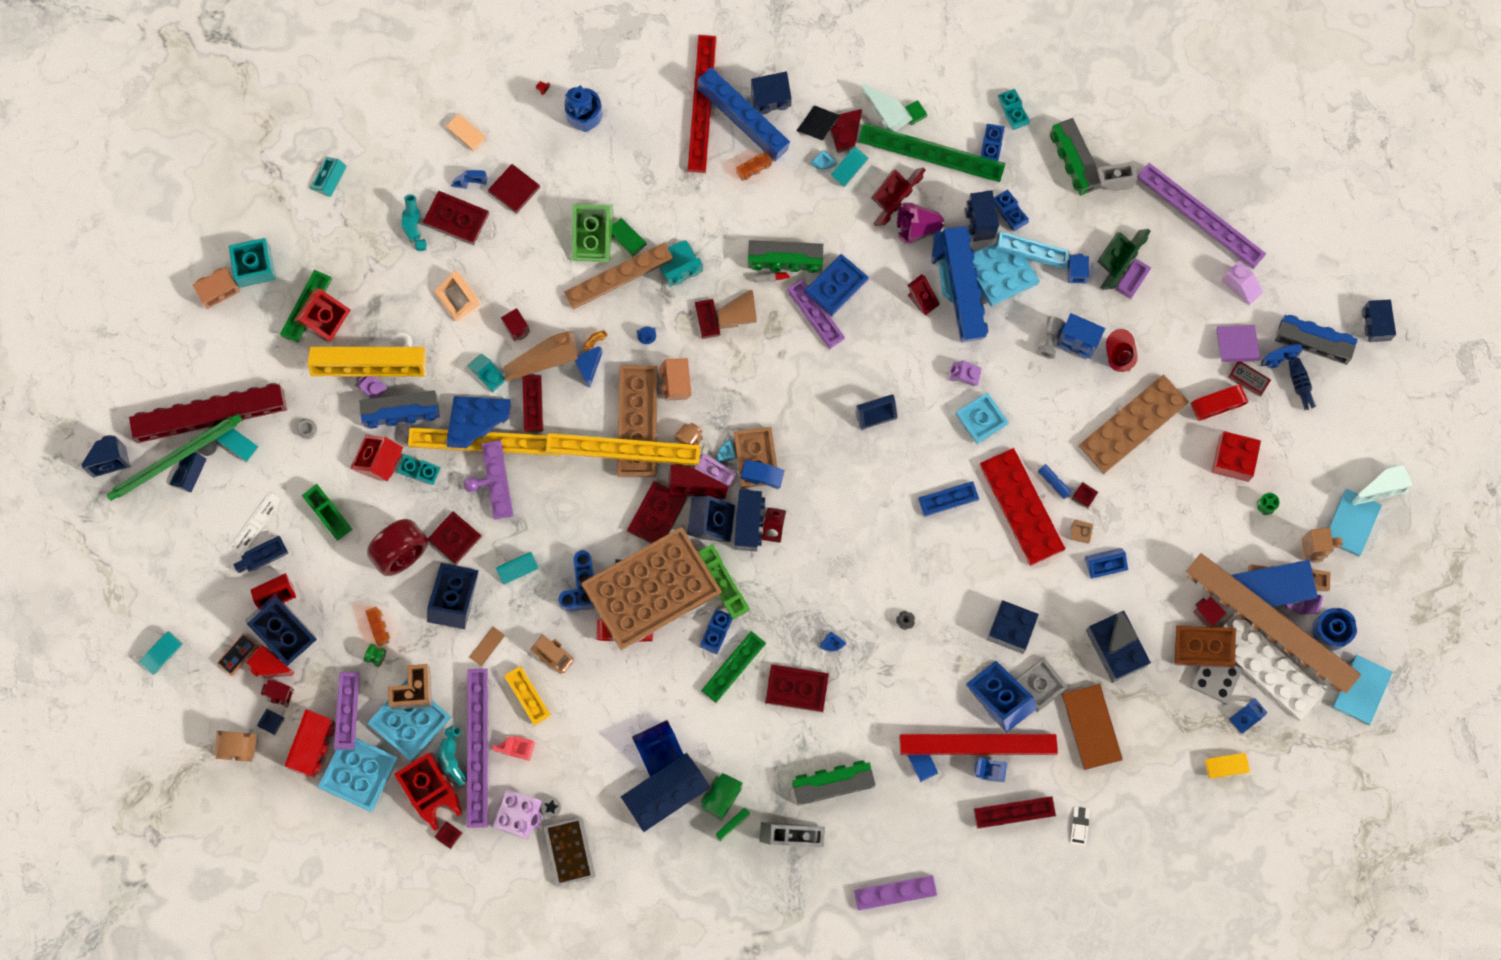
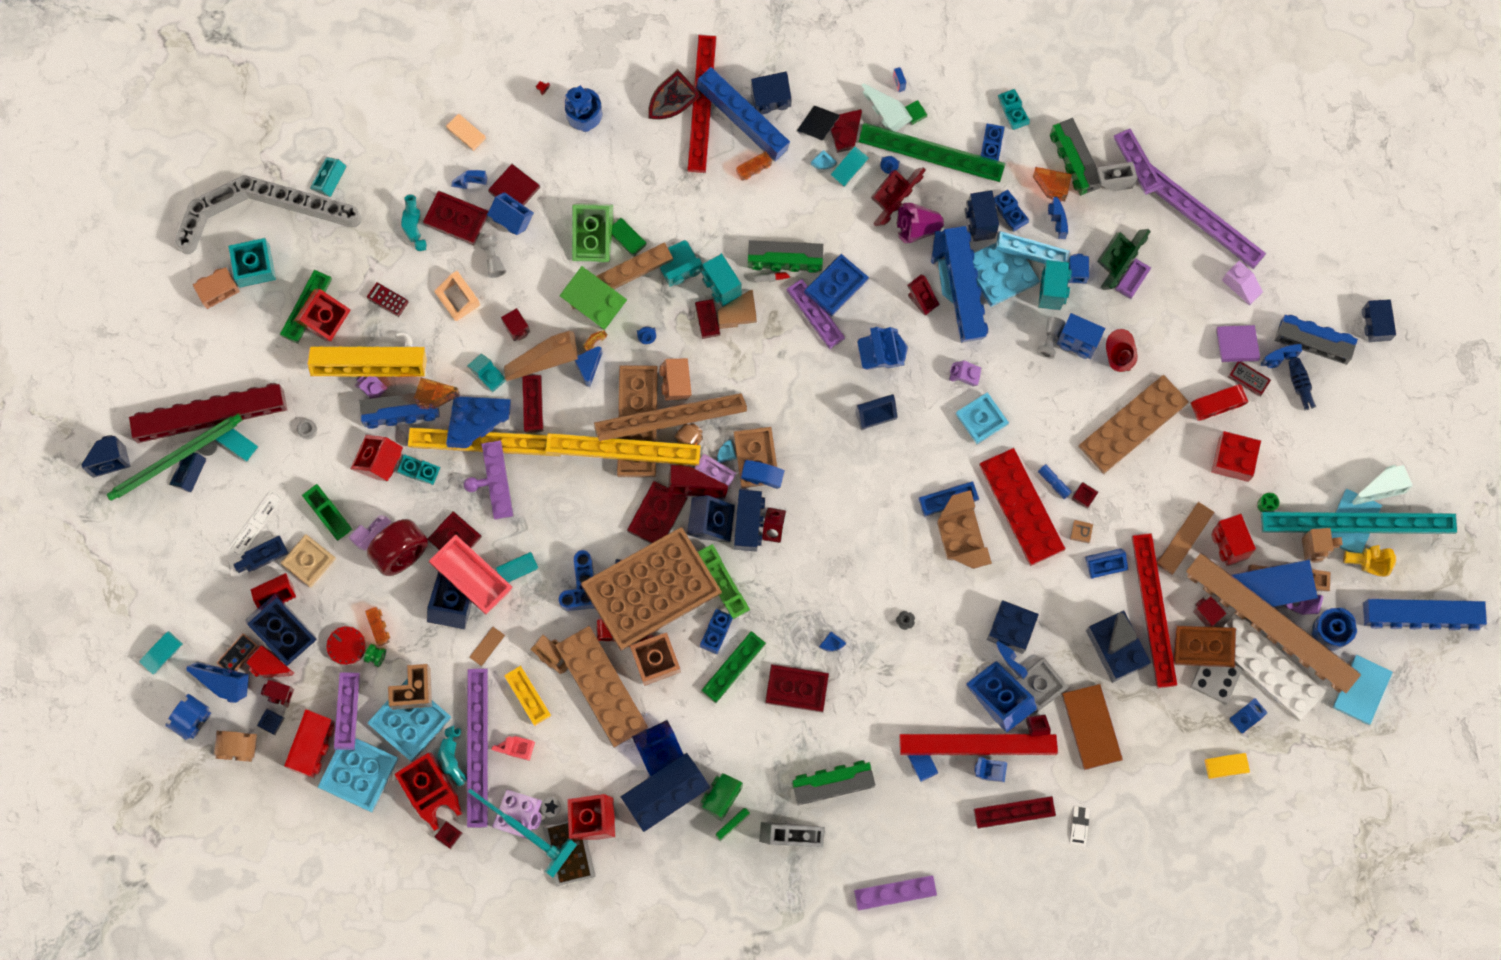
none -> blue brick [165,694,212,740]
none -> light grey beam [175,175,361,254]
none -> blue slope [186,662,249,703]
none -> tan tile [281,534,336,588]
none -> red tile [326,626,366,665]
none -> lavender plate [349,515,391,551]
none -> dark red tile [367,282,409,317]
none -> clear orange slope [414,377,460,410]
none -> coral slope [429,535,513,615]
none -> teal piece [467,789,577,878]
none -> light grey piece [479,236,506,278]
none -> blue brick [487,192,534,235]
none -> medium nougat plate [555,626,648,748]
none -> bright green slope [559,266,627,330]
none -> red slope [567,794,615,840]
none -> medium nougat plate [594,393,747,441]
none -> nougat brick [630,632,681,686]
none -> shield [648,69,701,120]
none -> teal brick [701,253,742,307]
none -> blue piece [857,327,908,370]
none -> blue plate [880,156,900,174]
none -> blue tile [893,67,907,92]
none -> medium nougat piece [937,490,992,569]
none -> blue slope [996,641,1028,680]
none -> dark red tile [1026,714,1051,737]
none -> clear orange slope [1033,167,1072,202]
none -> teal brick [1038,260,1072,310]
none -> blue slope [1048,197,1068,239]
none -> medium lavender tile [1114,128,1163,195]
none -> red plate [1131,533,1177,689]
none -> medium nougat tile [1157,501,1215,575]
none -> red brick [1211,514,1256,566]
none -> teal plate [1261,512,1457,534]
none -> yellow piece [1343,545,1397,577]
none -> blue brick [1363,599,1487,631]

